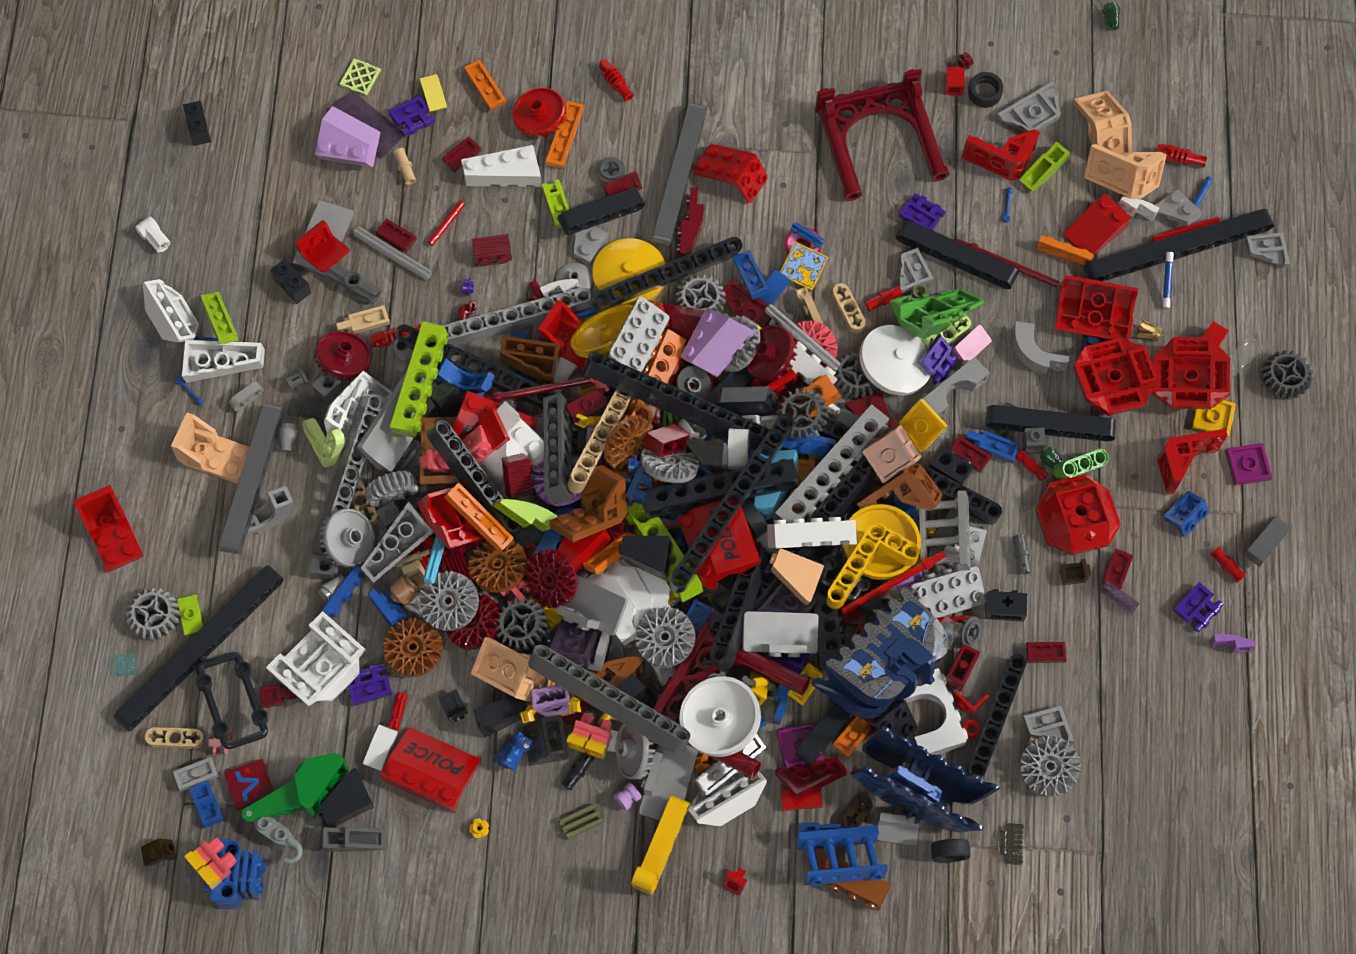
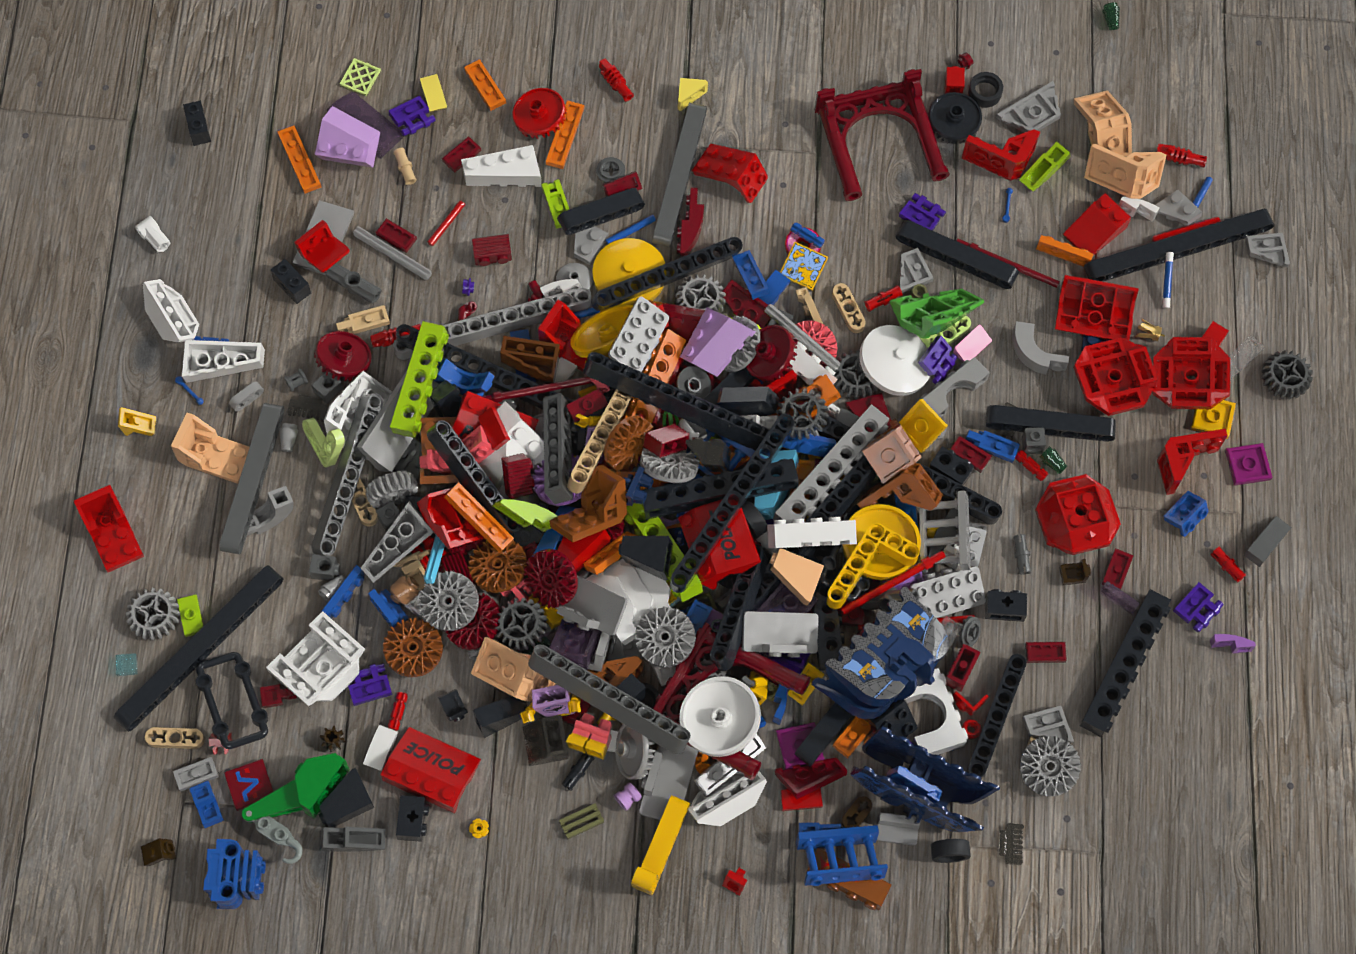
coral hips [184,837,237,890] -> none
lime plate [200,292,238,344] -> none
light grey wheel [319,509,375,568] -> none
blue animal [493,732,532,771] -> none
blue plate [628,454,640,476] -> none
white slope [728,428,749,470] -> none
bright green beam [1053,449,1109,480] -> none
none -> yellow slope [118,407,156,436]
none -> orange plate [278,126,322,194]
none -> dark brown gear [320,726,346,752]
none -> black brick [396,795,429,842]
none -> blue bar [605,214,656,245]
none -> light yellow slope [678,78,708,111]
none -> black wheel [928,92,982,144]
none -> black brick [1080,589,1171,737]

